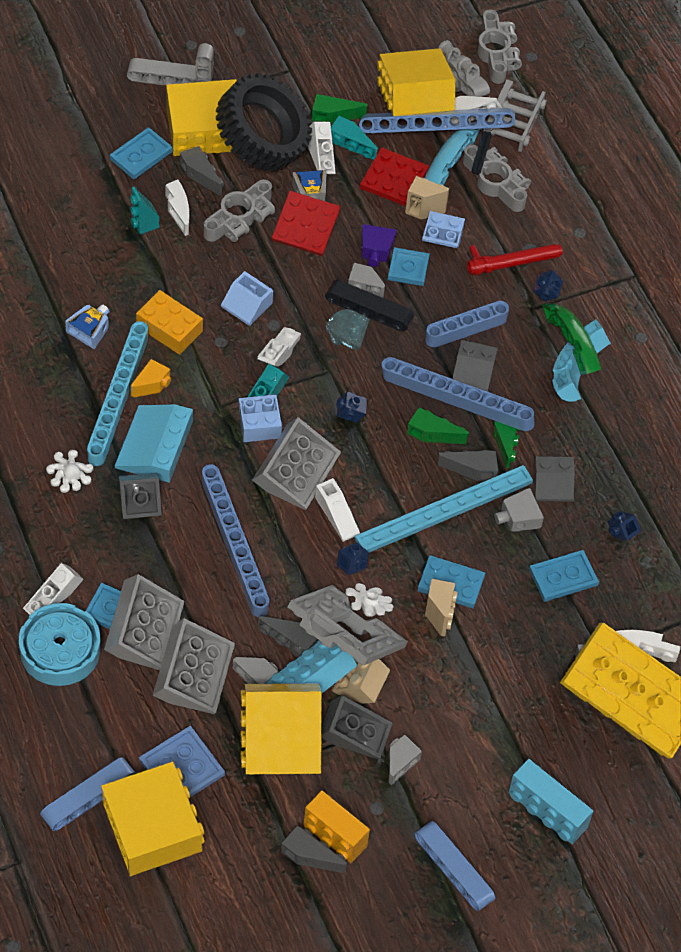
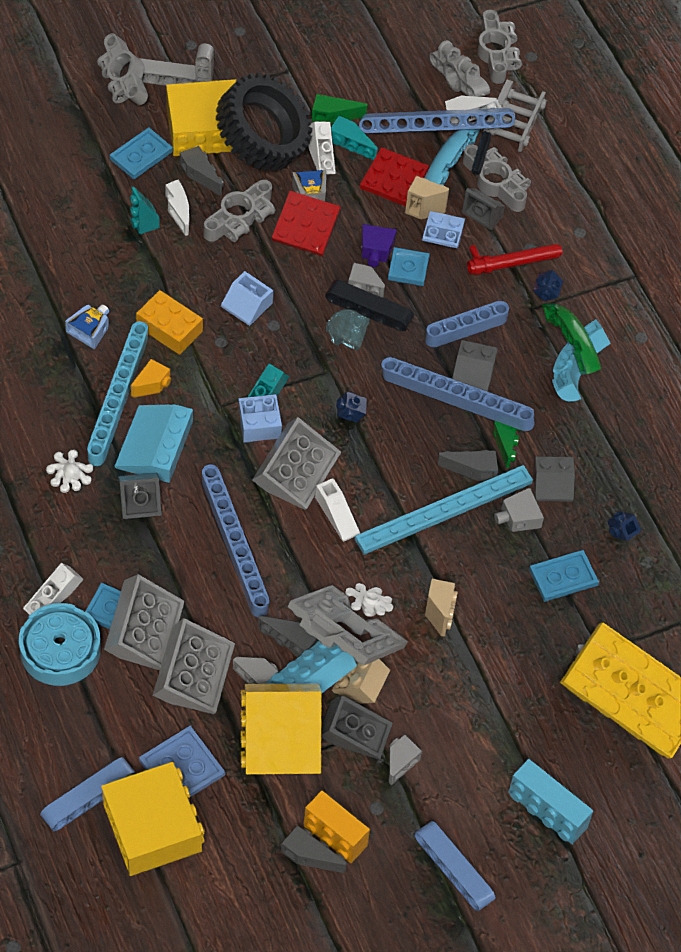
white slope [258,327,301,366] -> none
dark blue brick [337,543,369,575] -> none
yellow brick [377,48,455,116] -> none
green slope [407,407,469,444] -> none
dark azure plate [417,555,485,609] -> none
white slope [616,630,680,663] -> none
none -> light grey piece [97,33,148,105]
none -> dark grey slope [462,188,505,230]

